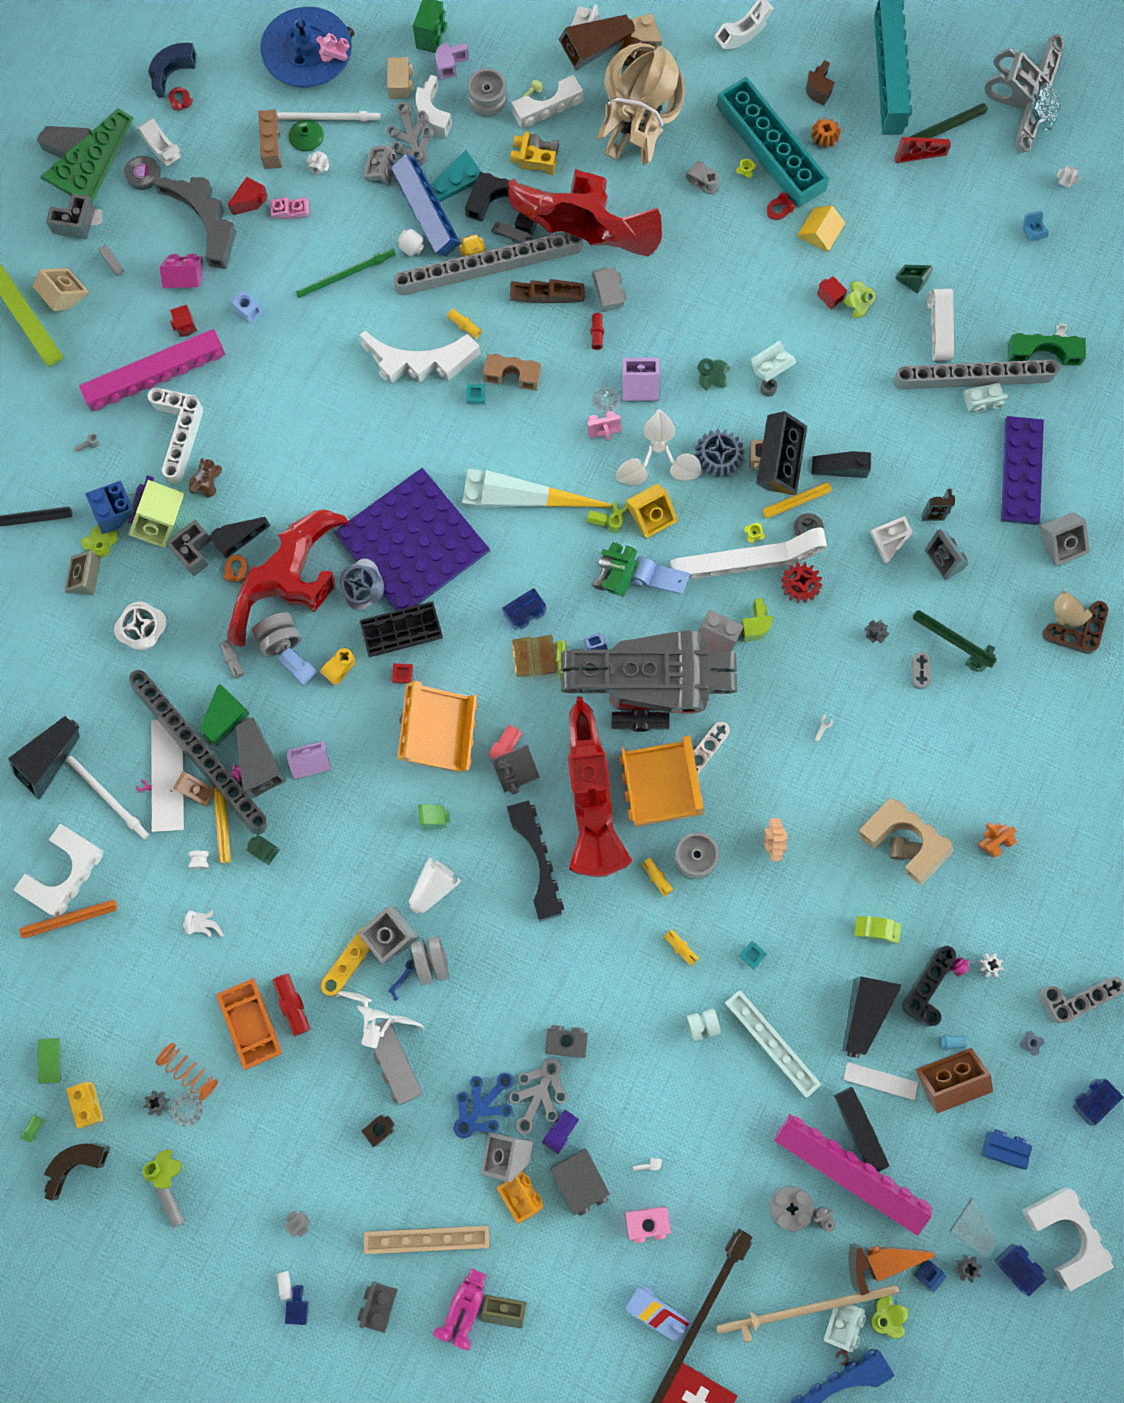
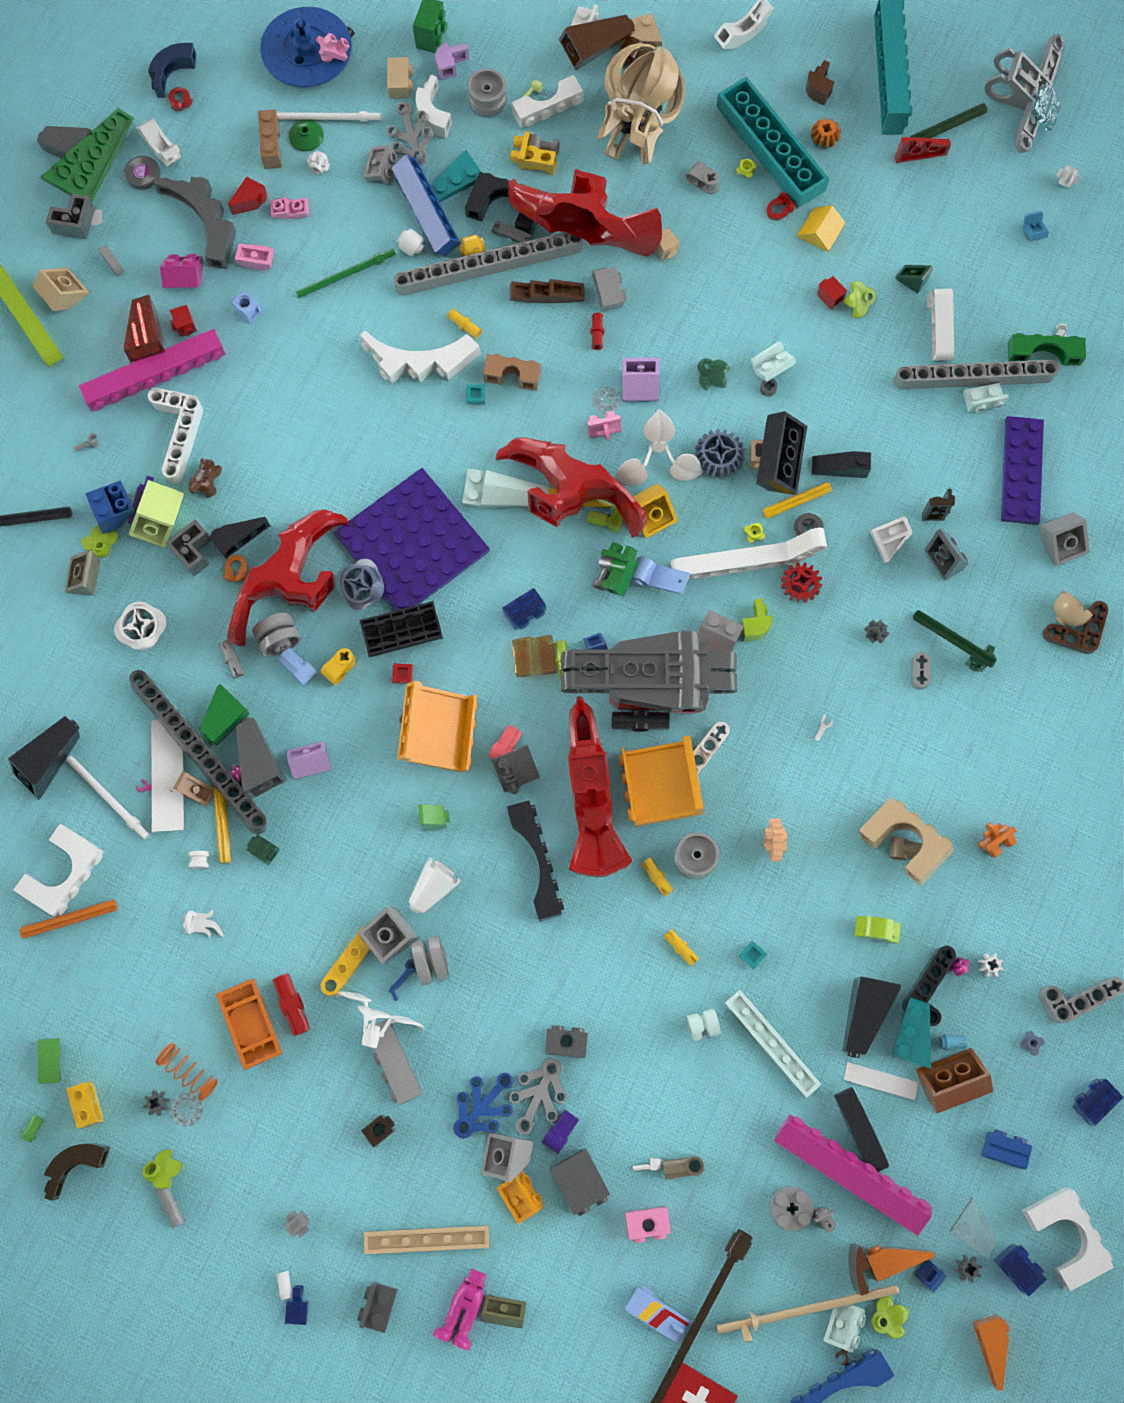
none -> clear red slope [123,294,165,363]
none -> bright pink slope [235,244,274,271]
none -> red animal [496,437,647,538]
none -> tan brick [655,228,680,261]
none -> dark tan piece [663,1156,704,1180]
none -> teal wing [891,997,931,1069]
none -> orange slope [973,1315,1009,1391]

